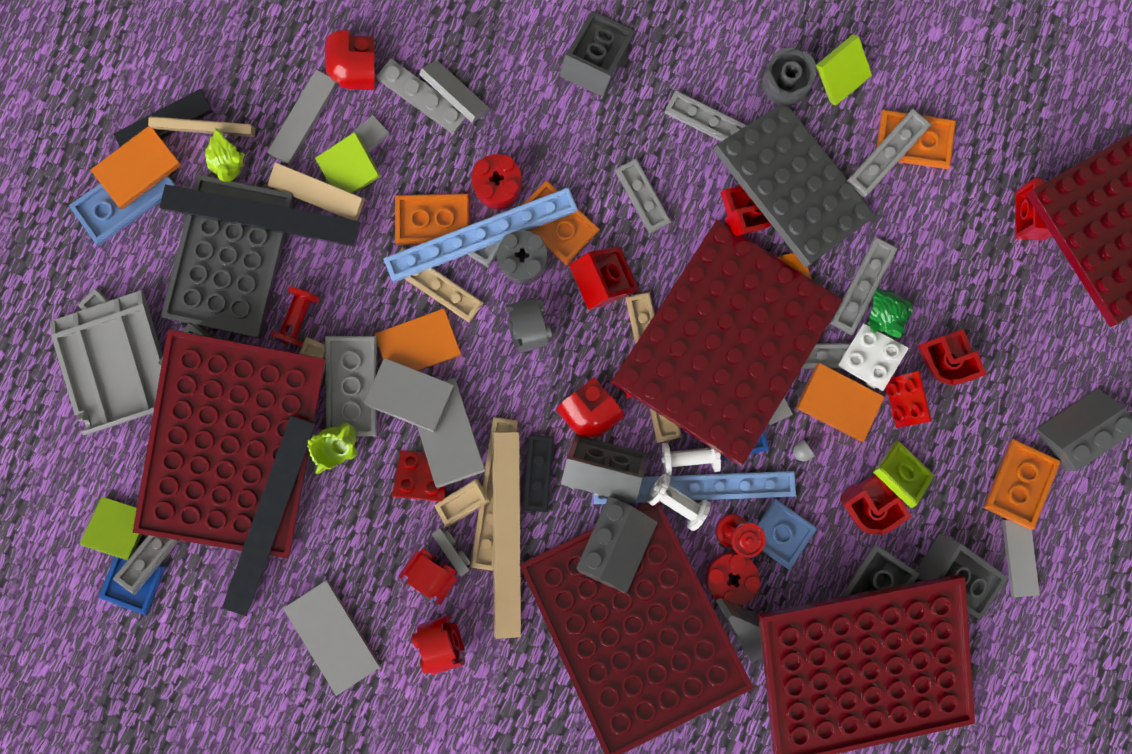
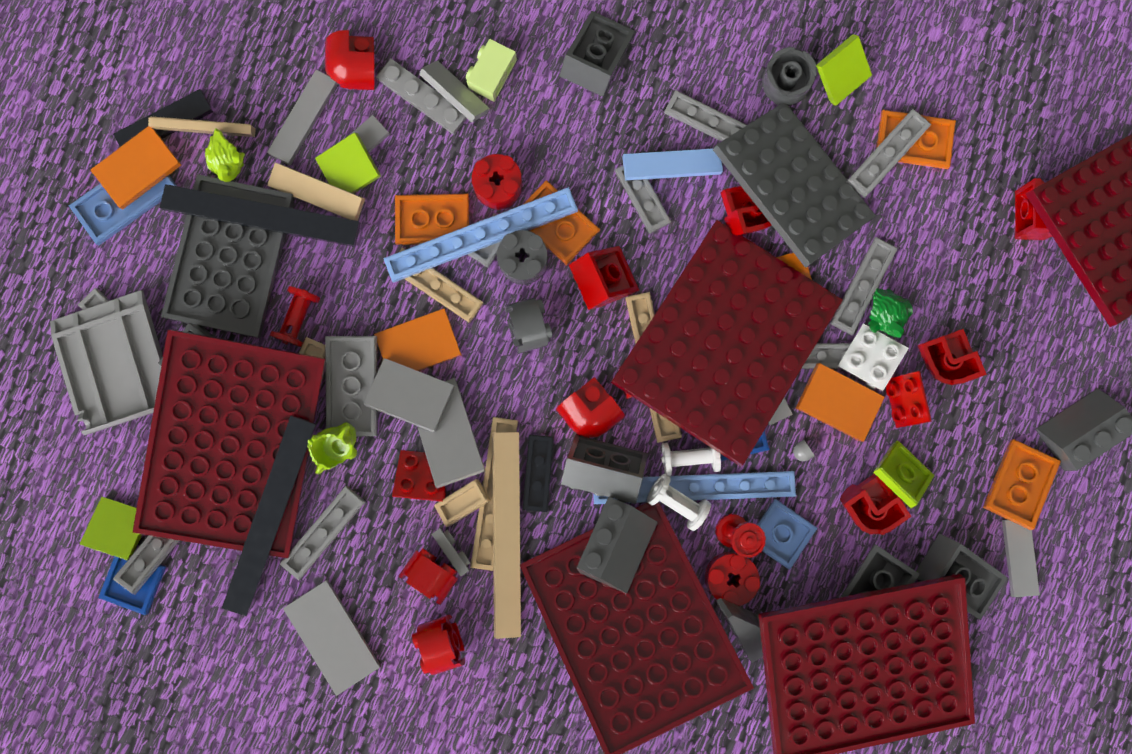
none -> light grey tile [280,486,366,580]
none -> yellowish green brick [466,39,517,102]
none -> light blue tile [622,149,723,181]

